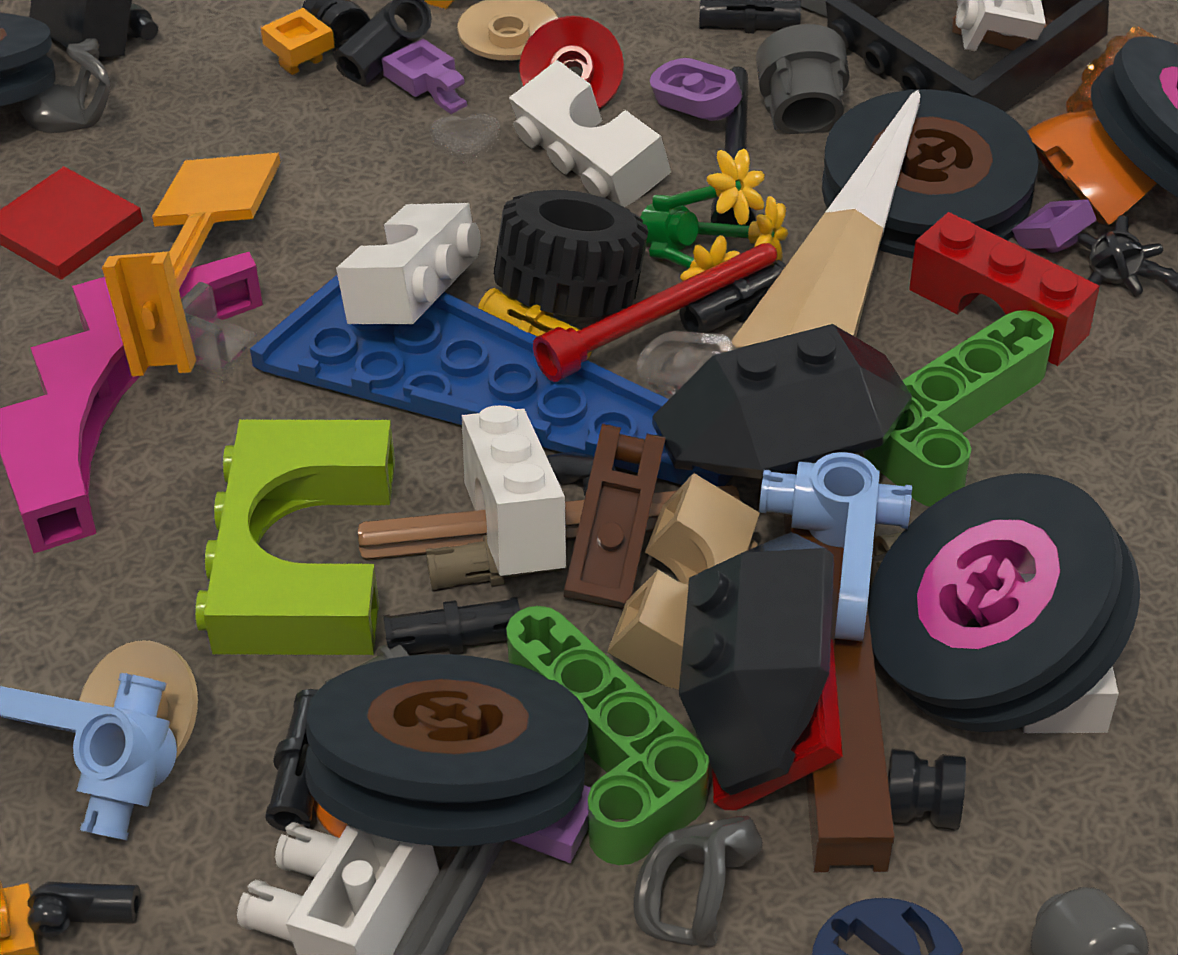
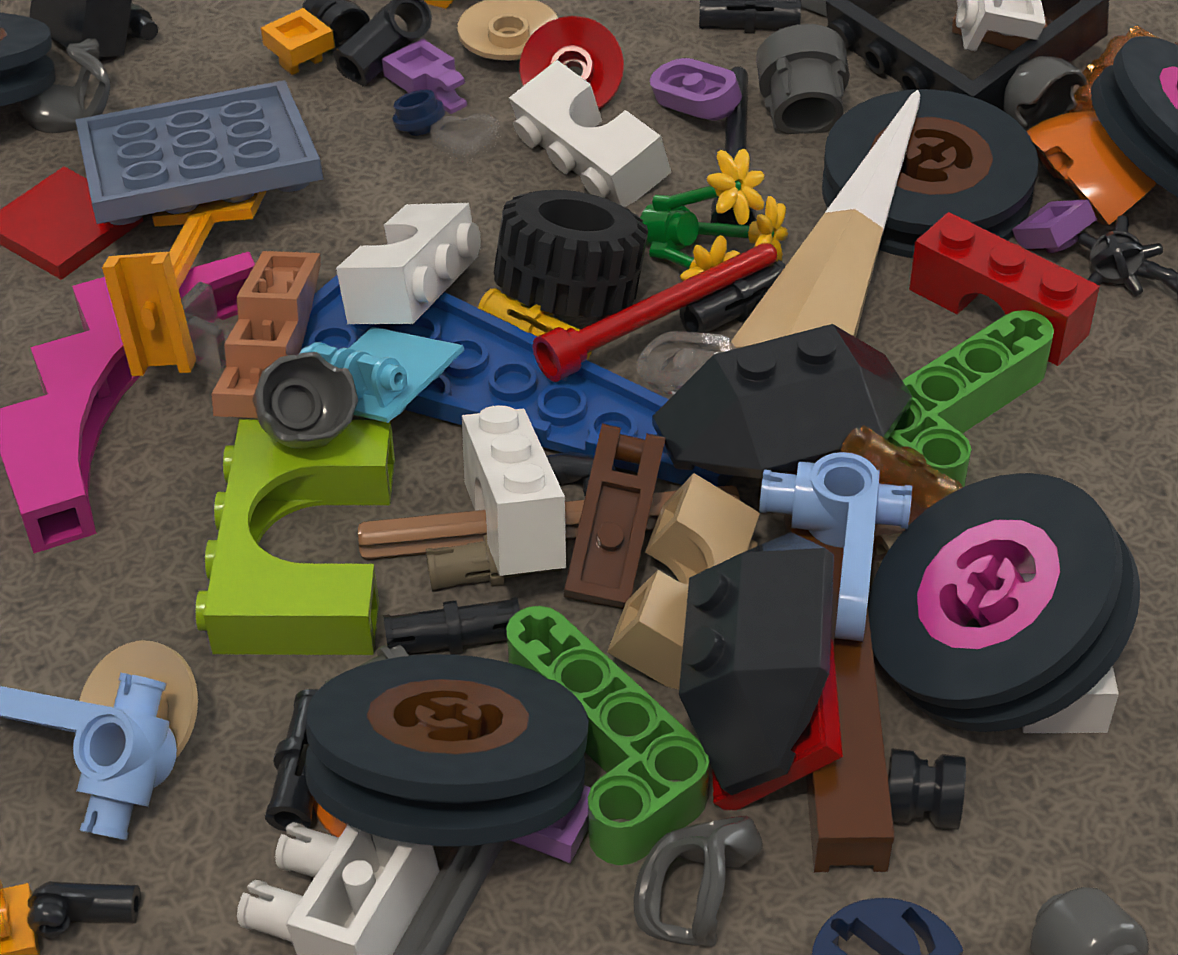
none -> sand blue plate [75,80,324,225]
none -> nougat slope [211,251,321,418]
none -> dark grey hair [252,352,358,449]
none -> medium azure hinge [300,327,465,423]
none -> dark blue plate [392,90,445,136]
none -> clear orange pin [841,426,963,510]
none -> dark grey hair [1003,56,1087,131]

